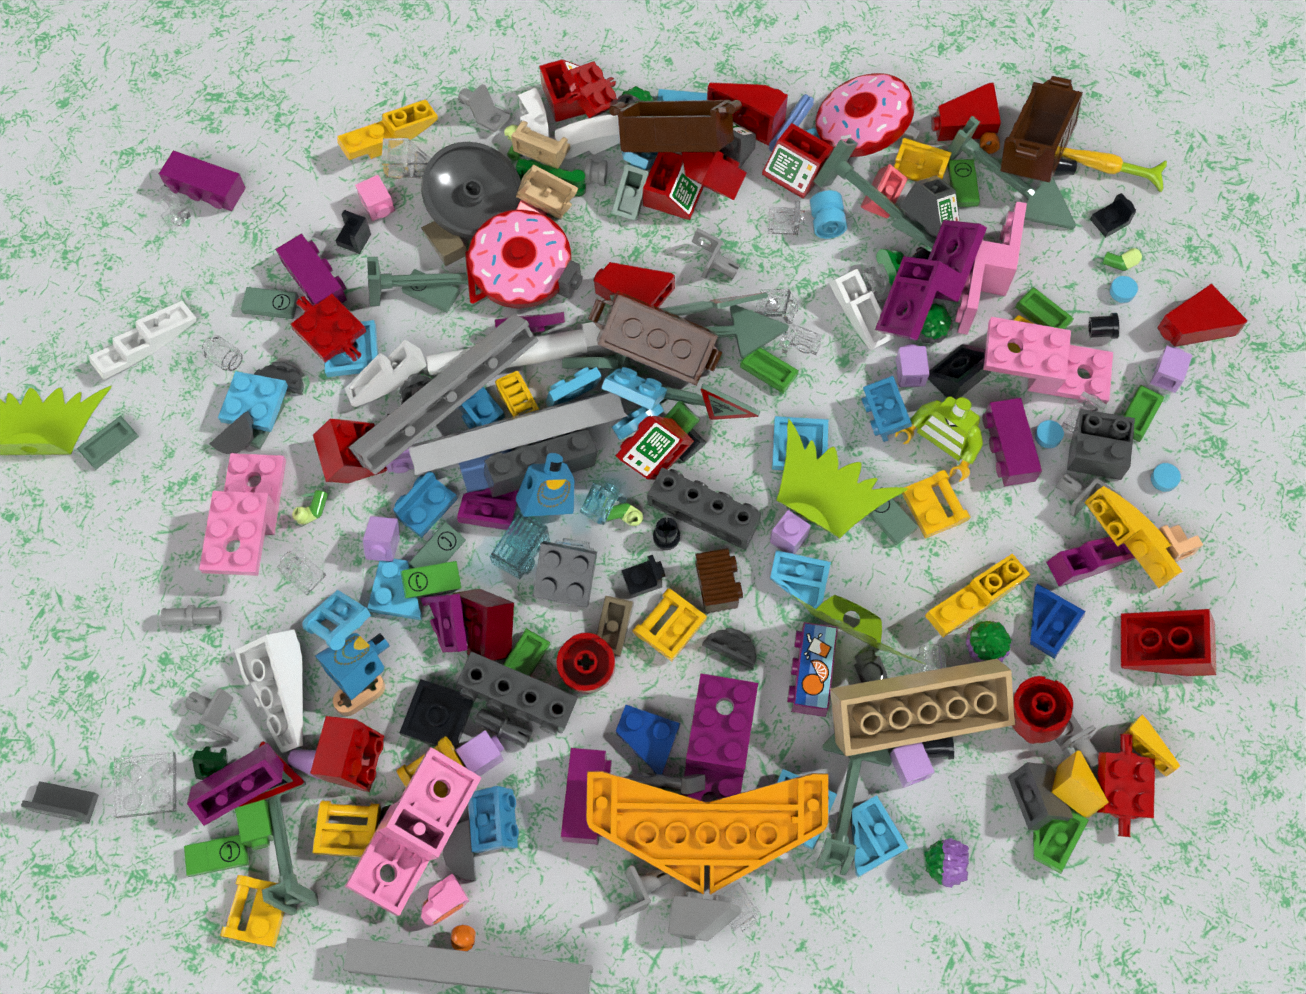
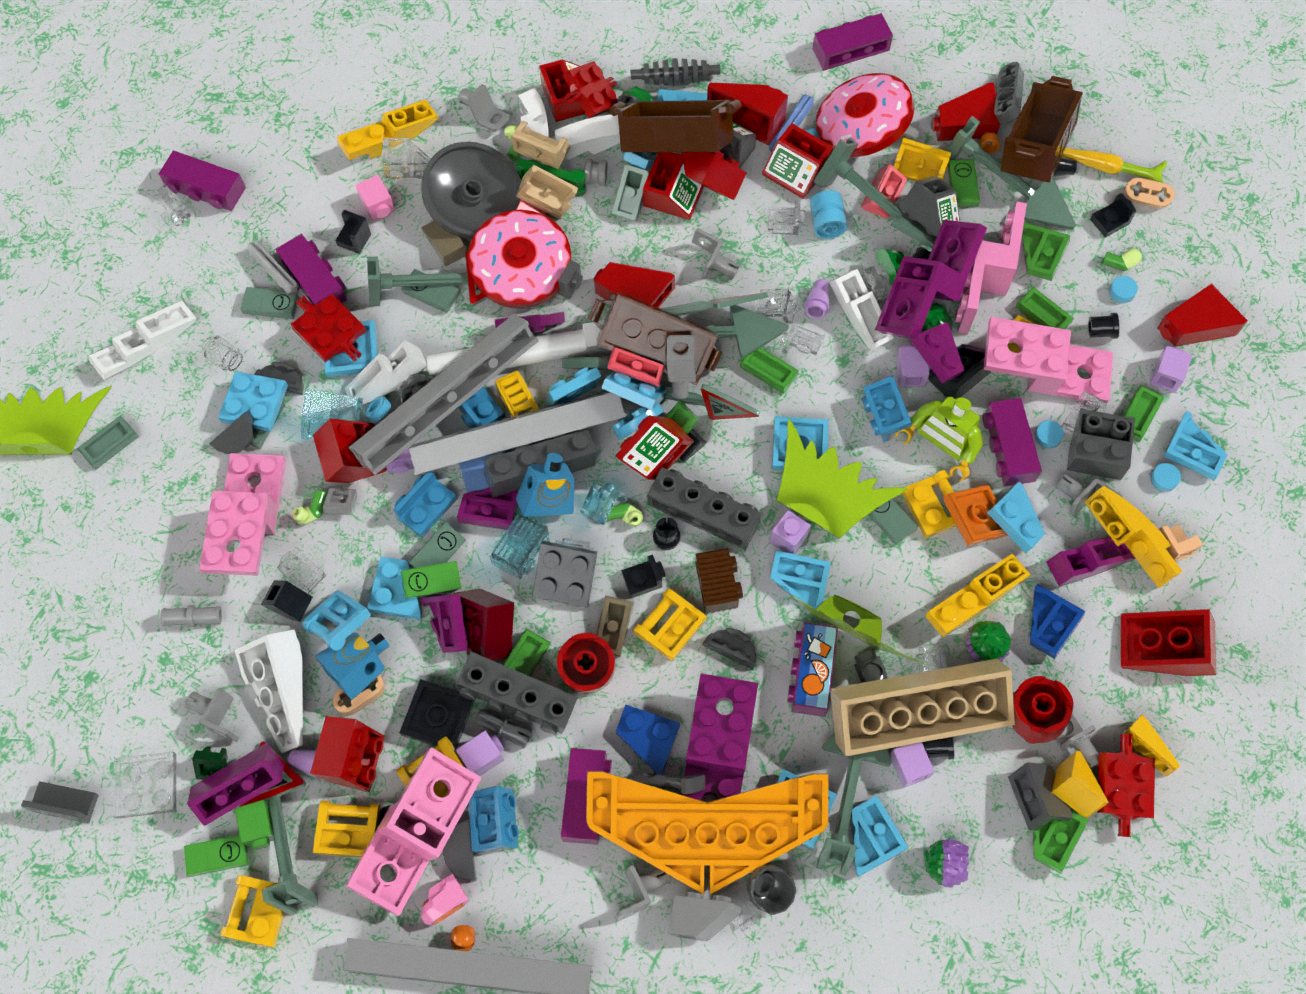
lavender brick [363,516,400,562] -> none
none -> light grey axle [248,241,299,295]
none -> black brick [261,580,313,622]
none -> clear light blue slope [301,388,363,440]
none -> light grey tile [323,487,357,515]
none -> medium azure tile [365,396,391,423]
none -> coral slope [607,347,665,387]
none -> dark grey piece [630,58,720,86]
none -> light grey bracket [666,335,696,399]
none -> dark grey hair [746,864,796,915]
none -> lavender cone [804,279,830,319]
none -> magenta brick [812,13,893,71]
none -> magenta wing [911,322,964,384]
none -> orange tile [943,484,1008,547]
none -> medium azure wing [987,482,1045,553]
none -> dark grey beam [994,62,1024,125]
none -> bright green wing [1022,222,1070,281]
none -> light nougat beam [1124,178,1175,209]
none -> medium azure wing [1163,411,1227,481]

